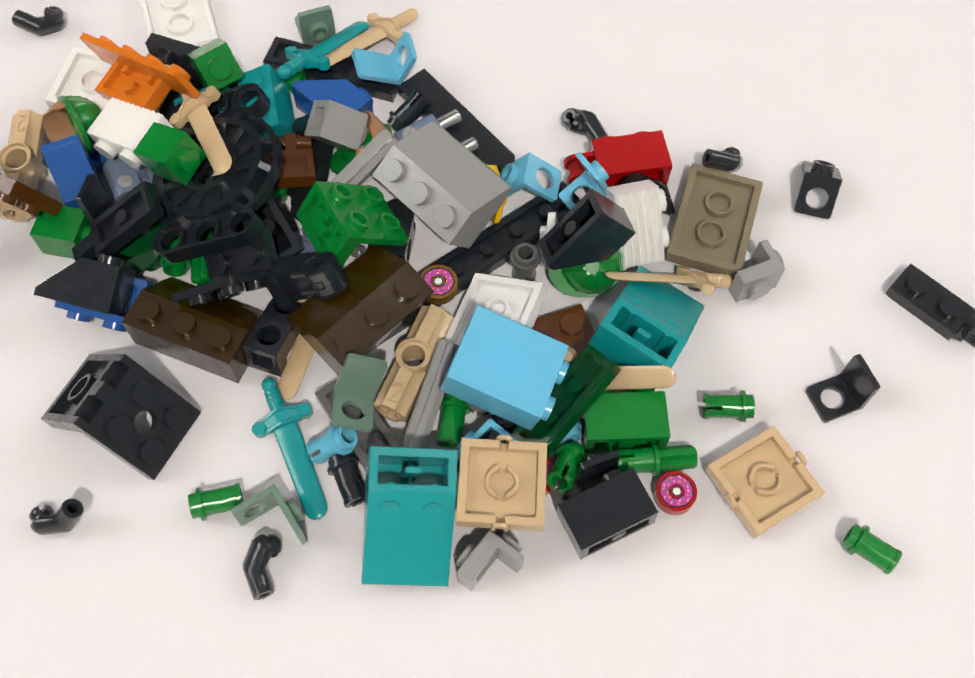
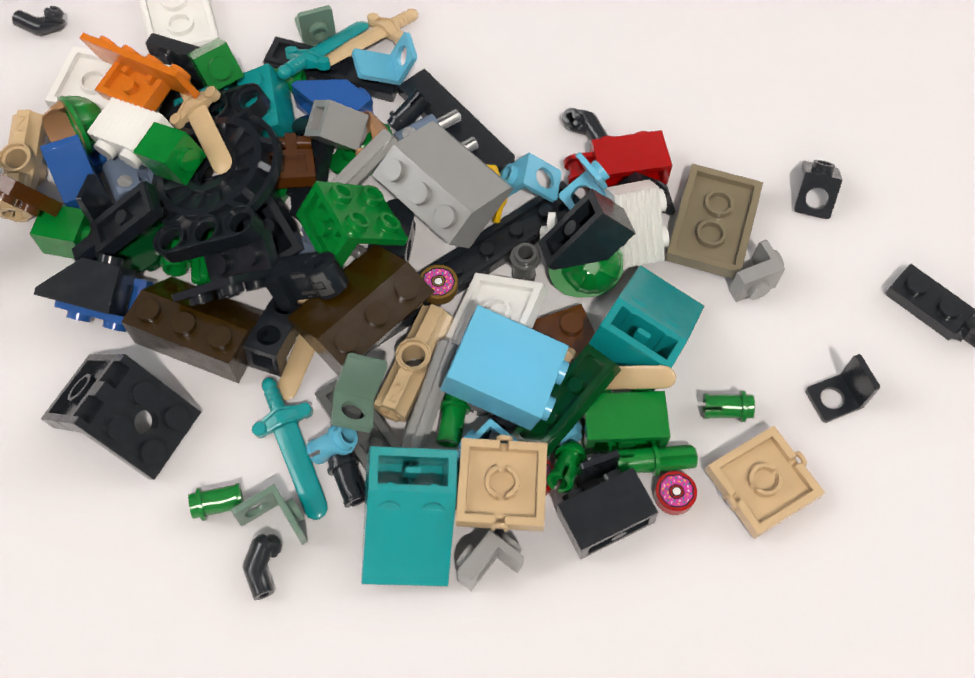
black arm [29,499,84,535] -> none
tan sword [605,265,734,295] -> none
black arm [702,147,743,173] -> none
green pin [842,523,902,575] -> none

